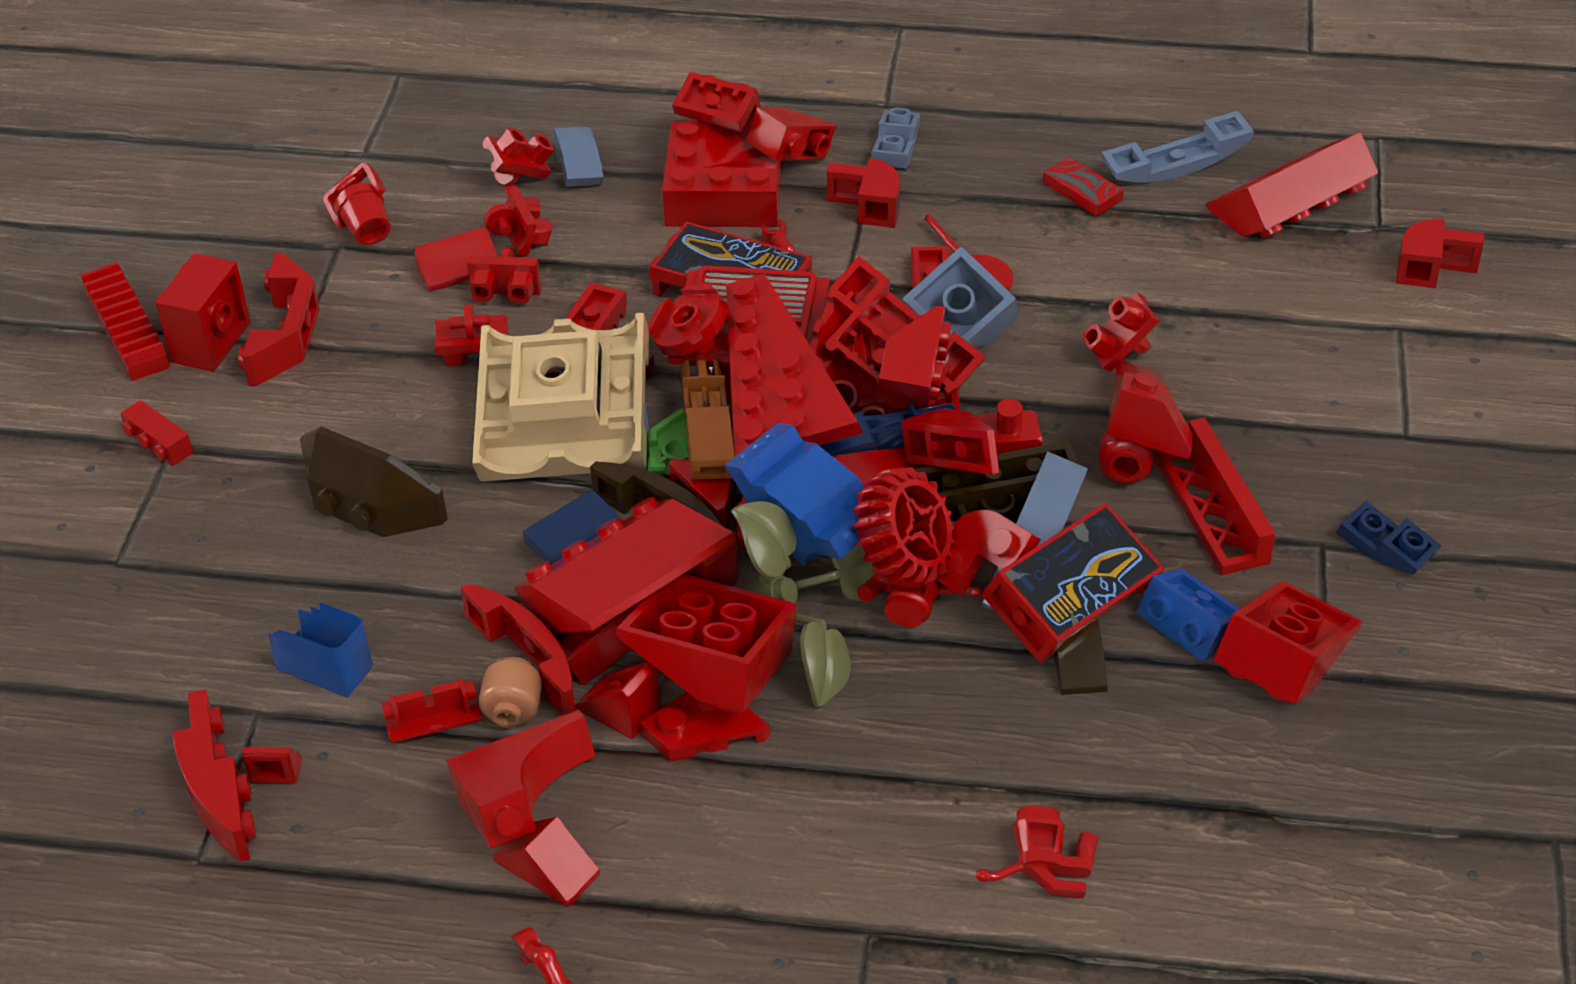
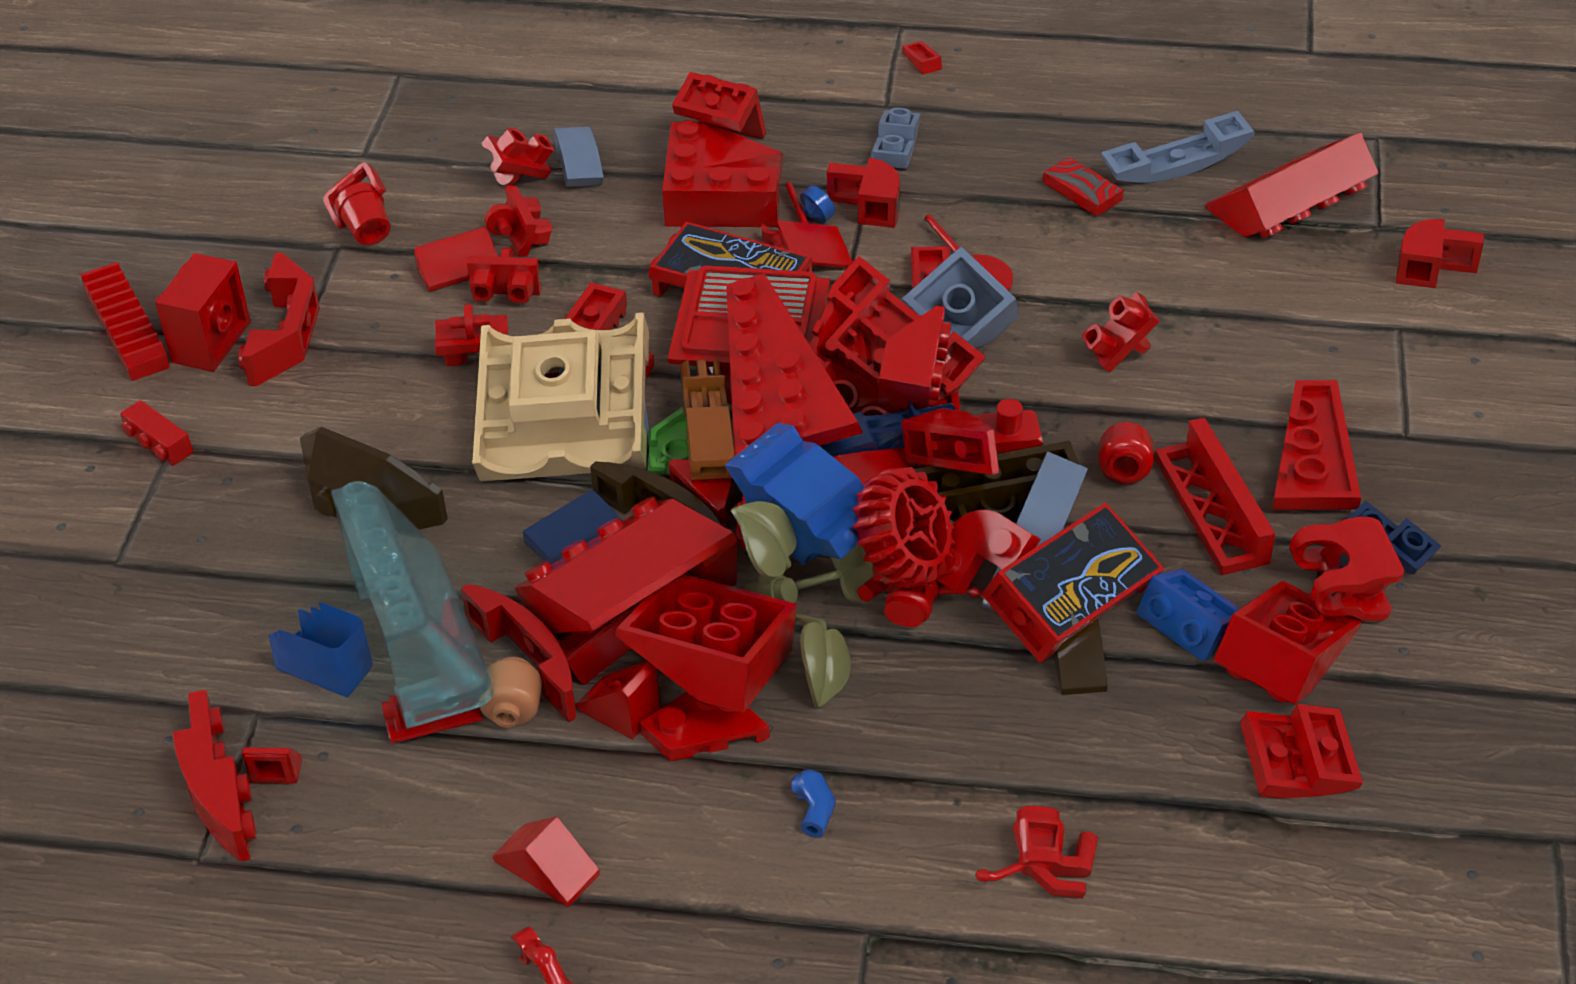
red arch [446,709,595,849] -> none
red plate [648,283,730,357] -> none
red slope [746,107,836,161] -> none
red wedge [1106,359,1193,460] -> none
none -> clear light blue windscreen [331,481,494,729]
none -> red piece [776,182,852,268]
none -> blue arm [791,769,836,838]
none -> blue tile [799,185,835,223]
none -> red piece [902,40,942,75]
none -> red slope [1240,704,1363,798]
none -> red wing [1272,380,1361,510]
none -> red piece [1289,517,1405,621]

